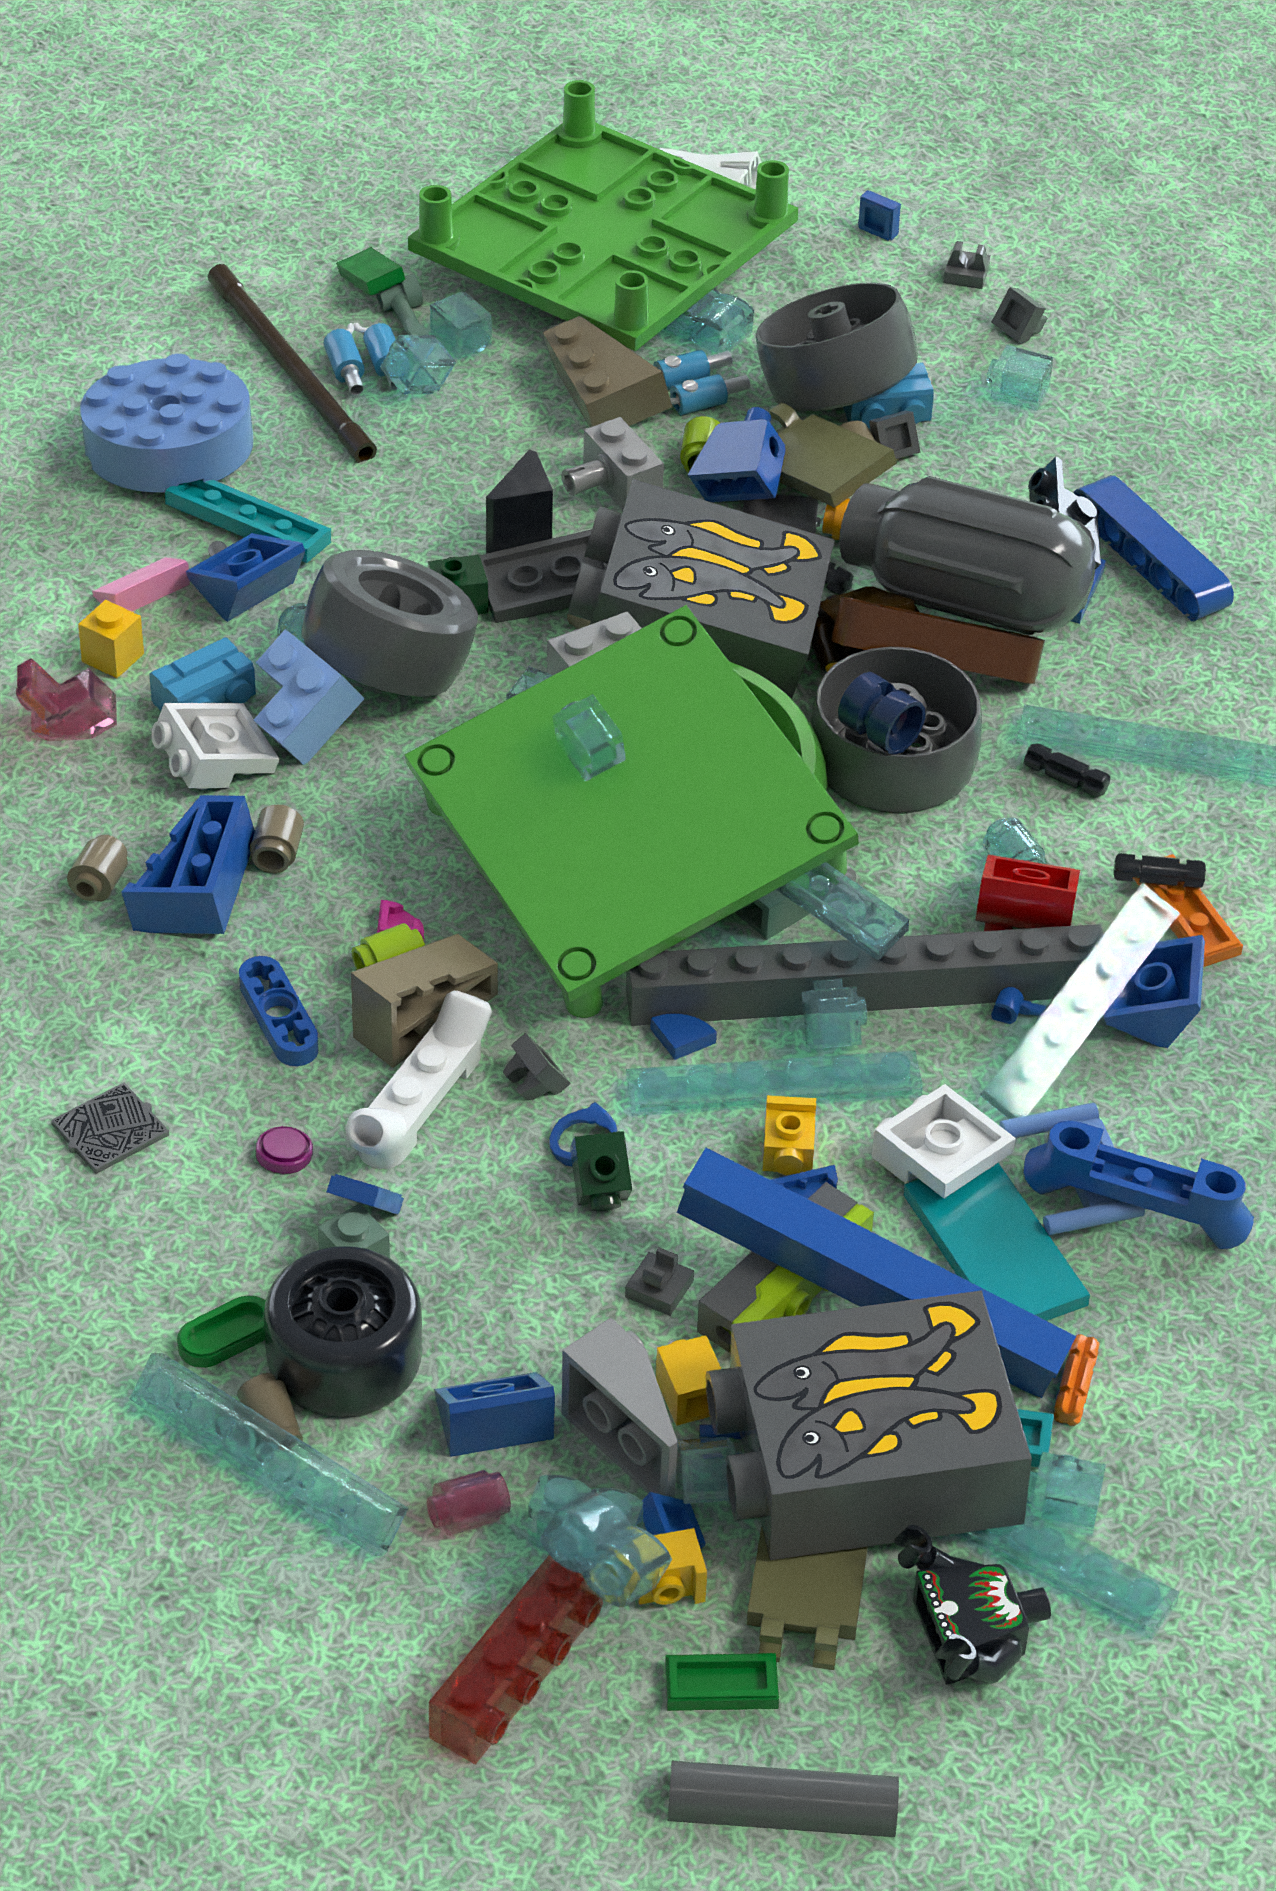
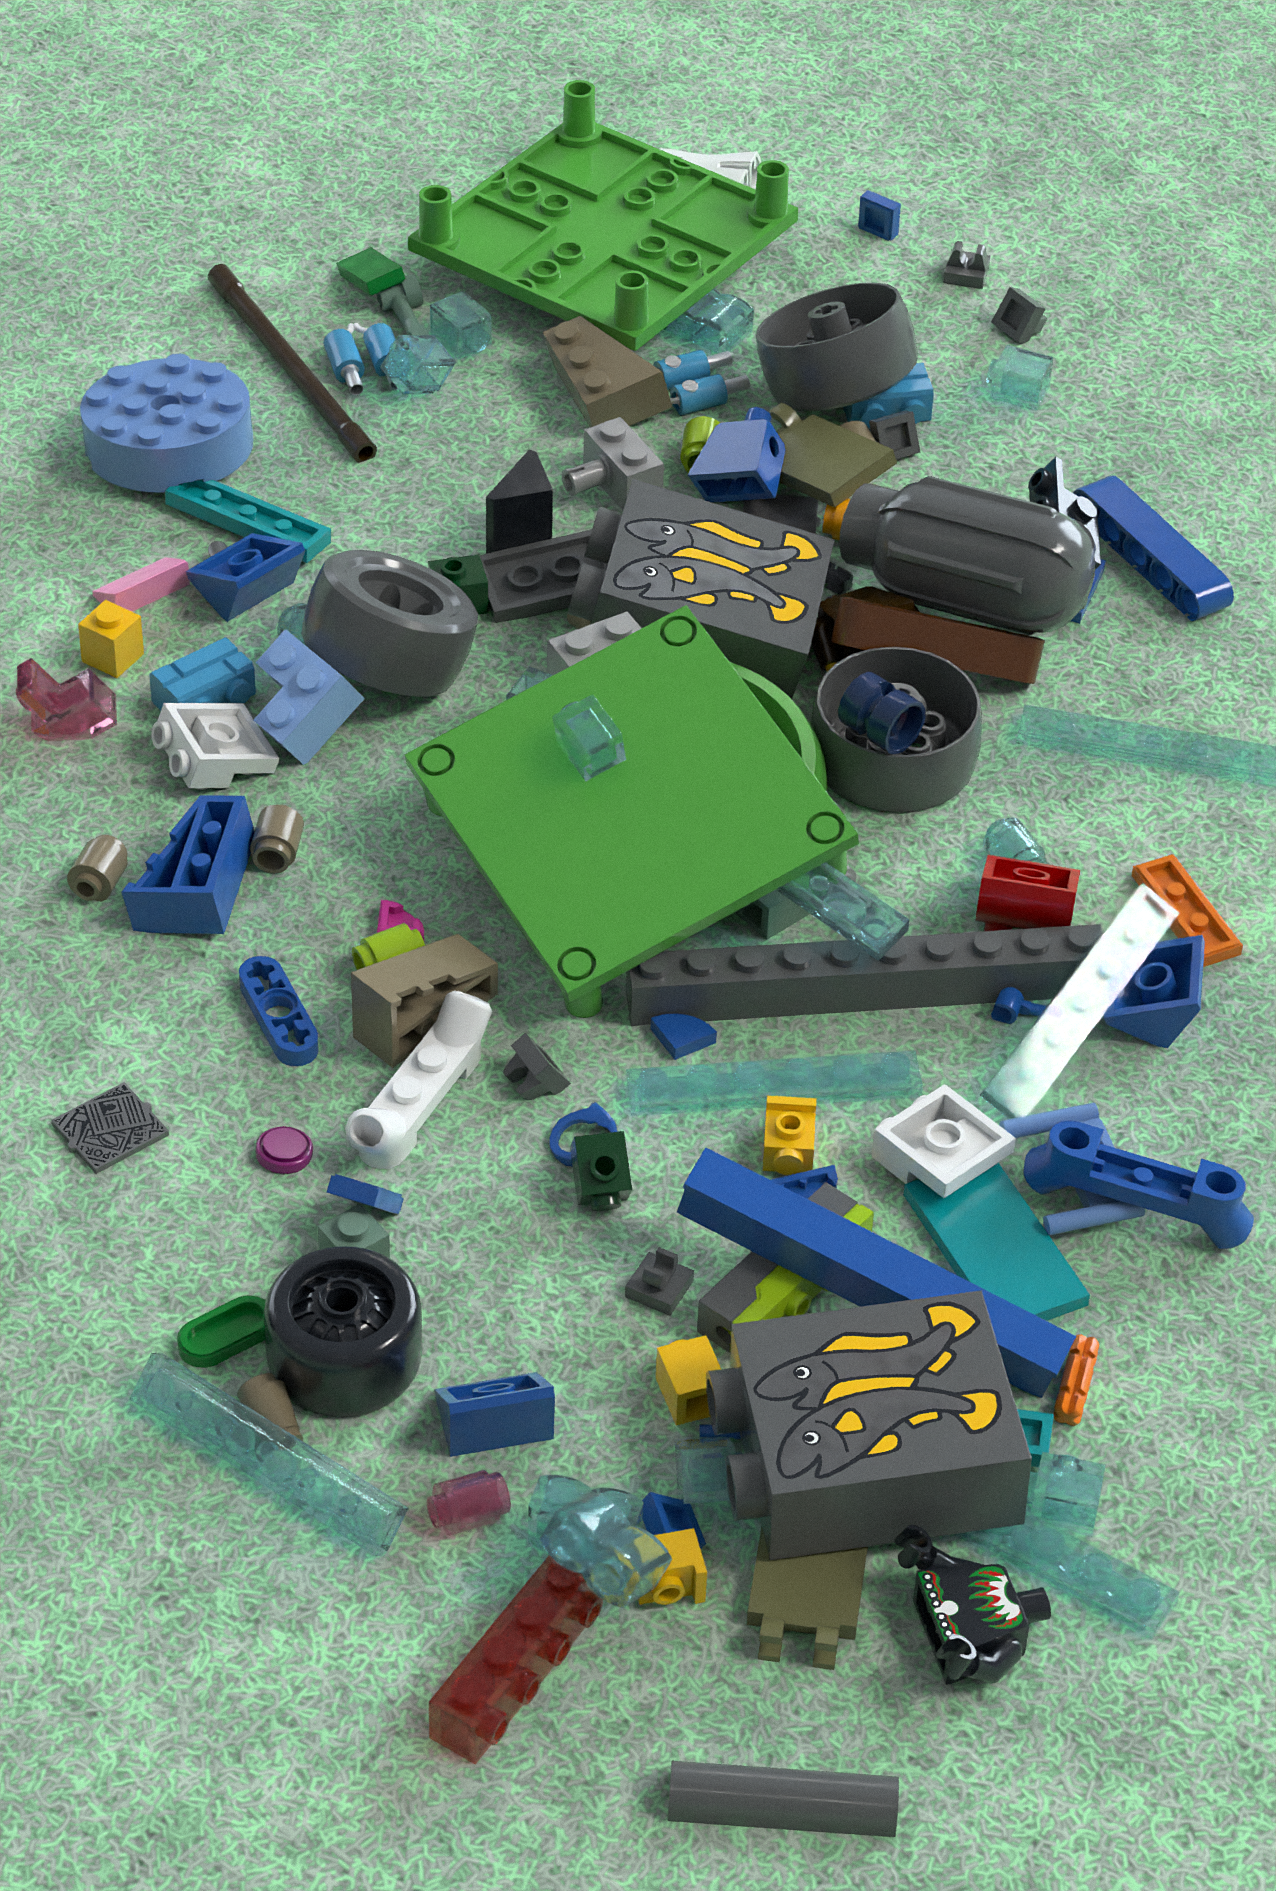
light grey slope [561,1317,678,1498] -> none
green tile [665,1653,779,1711] -> none
clear light blue brick [801,979,867,1050] -> none
black axle [1024,743,1111,797] -> none
black axle [1113,853,1206,888] -> none

